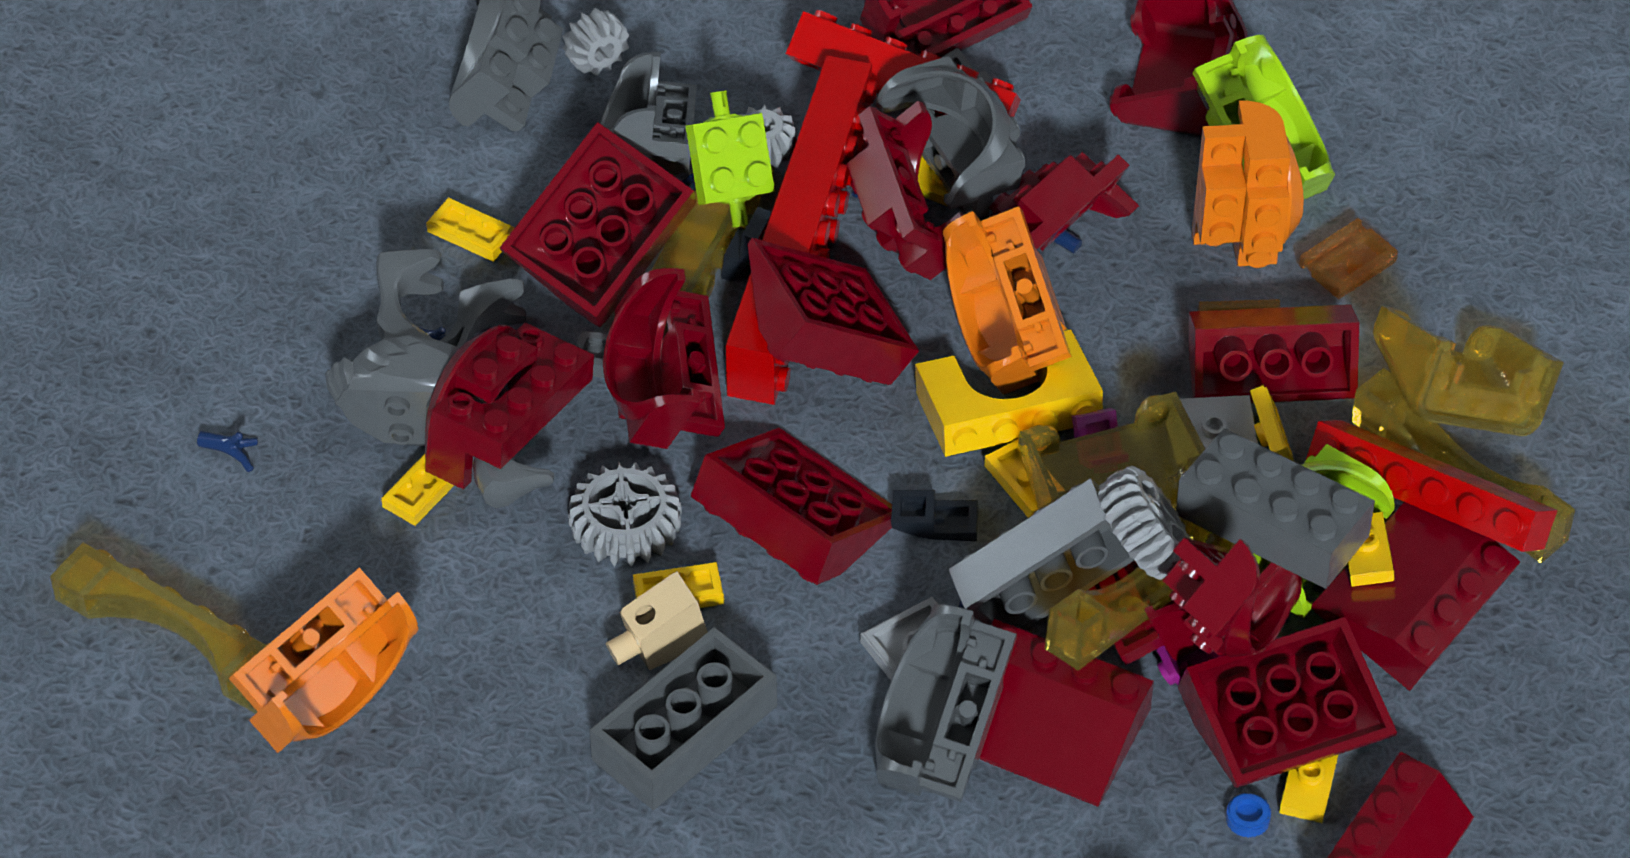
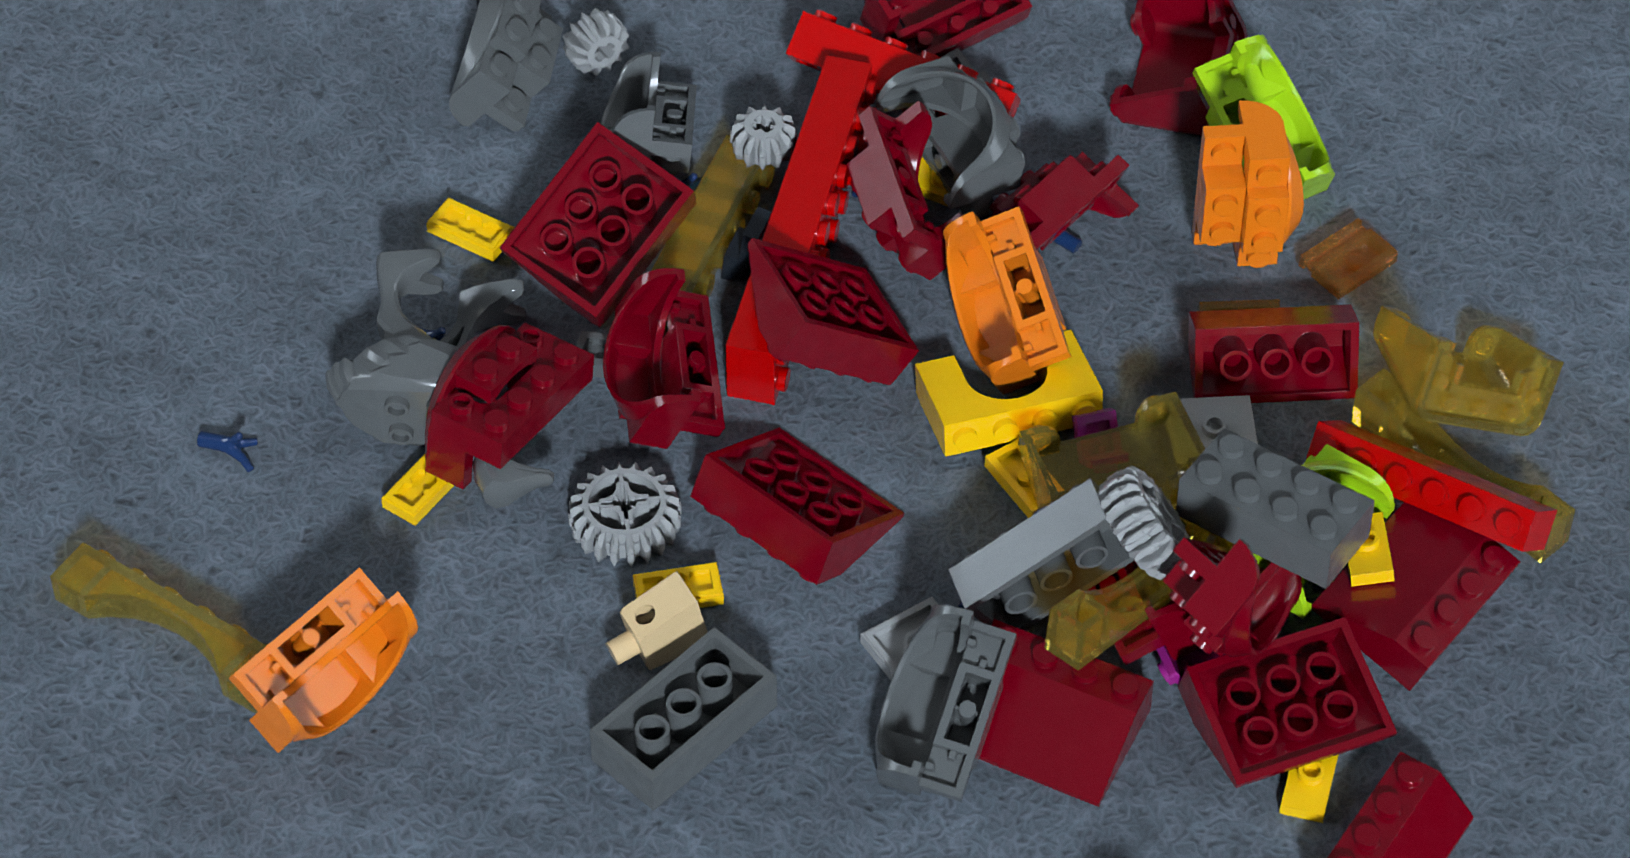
lime plate [685,90,775,228] -> none
black slope [891,490,979,542] -> none
blue tile [1226,793,1271,837] -> none
yellow plate [1250,385,1295,462] -> none

